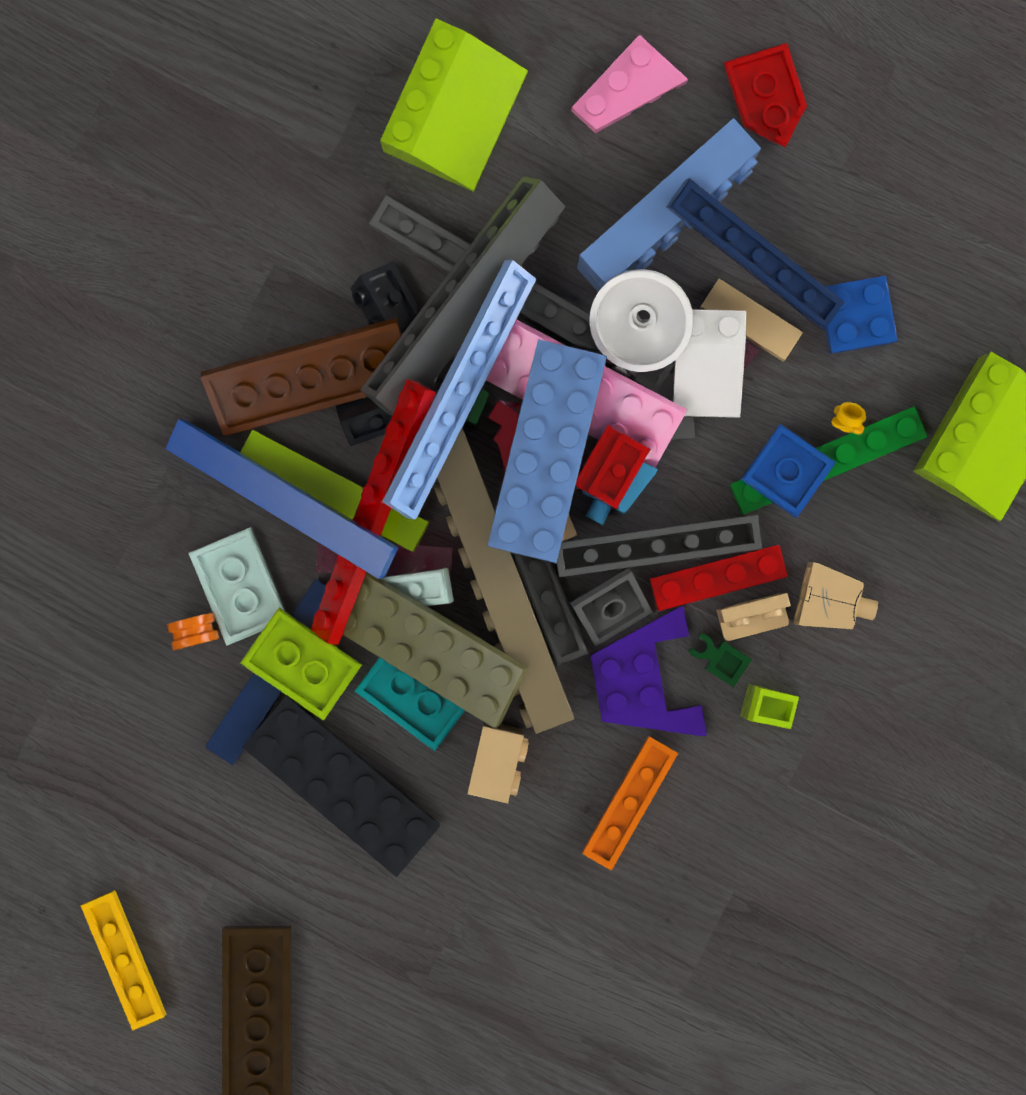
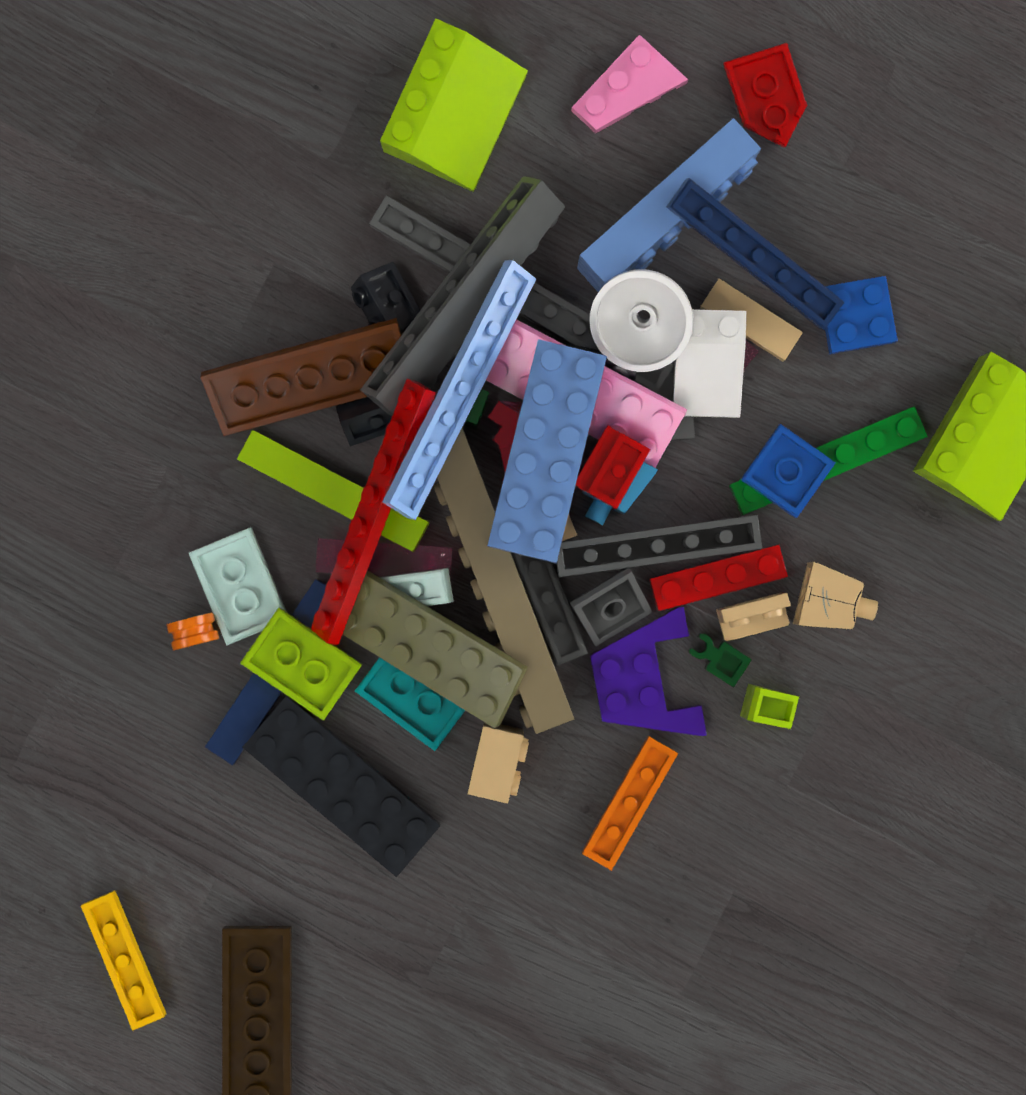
blue tile [165,419,399,579] -> none
yellow plate [831,402,866,434] -> none

